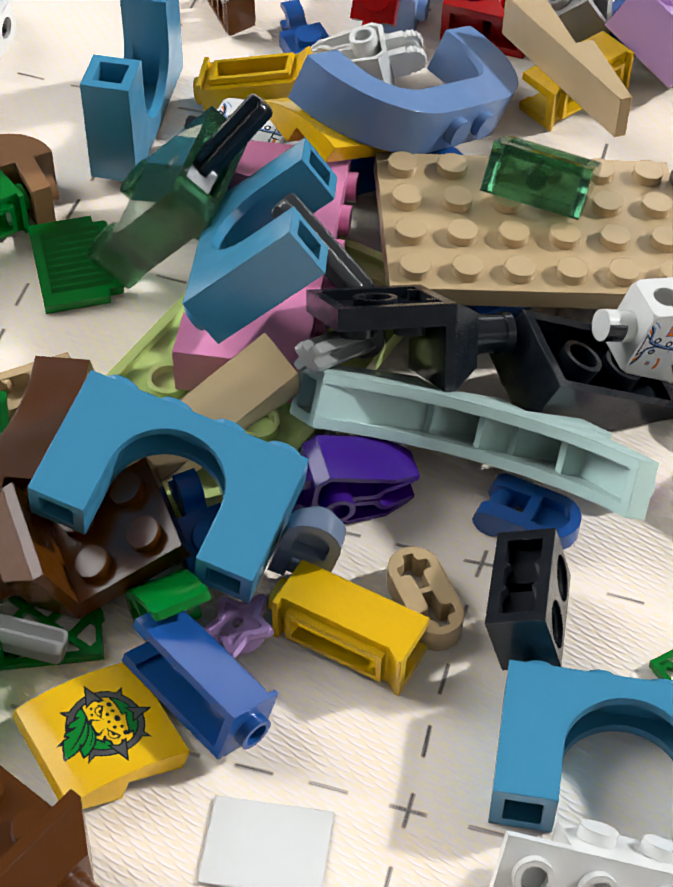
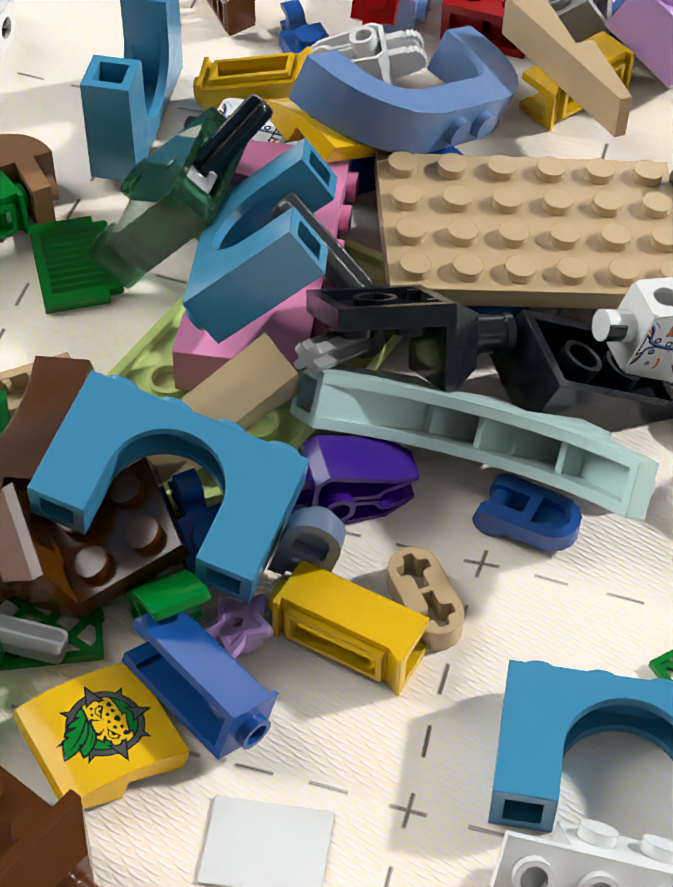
clear green tile [480,134,602,220] -> none
black brick [484,528,571,671] -> none

